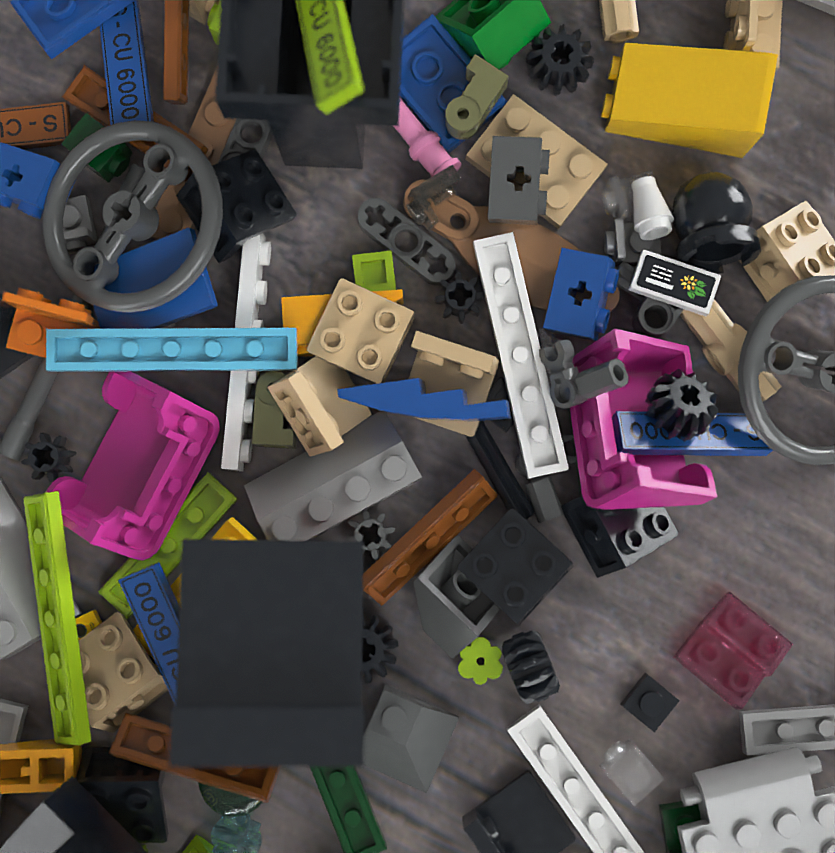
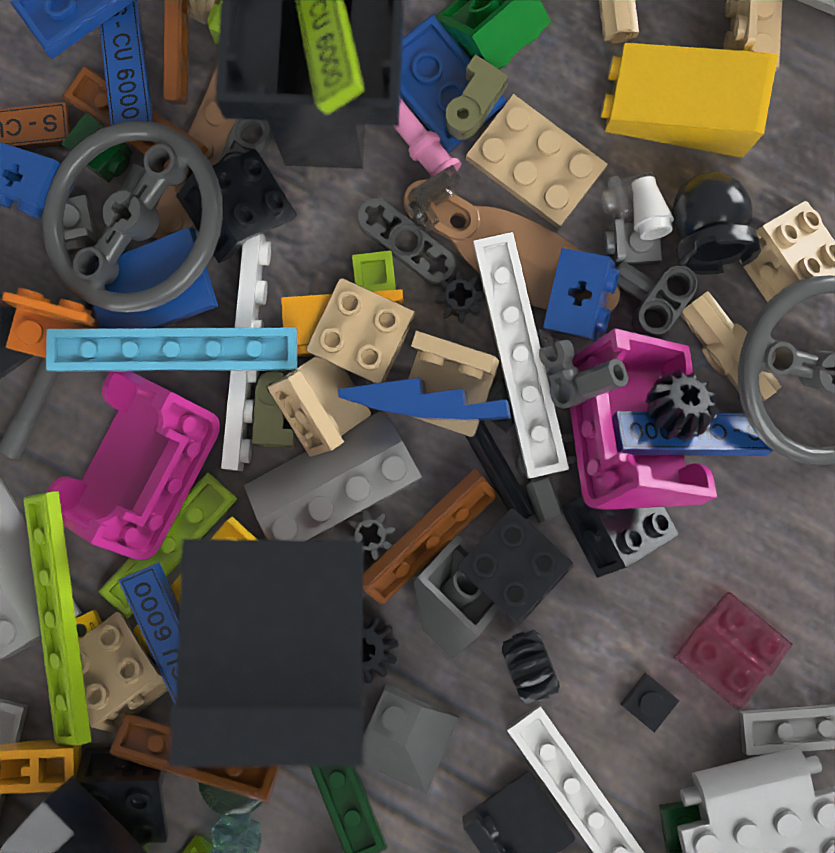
black gear [21,433,77,482] -> none
lime plant [458,637,503,685] -> none
dark grey brick [488,136,550,225] -> none
black gear [526,24,594,96] -> none
clear bracket [599,739,664,806] -> none
tile [628,249,721,316] -> none

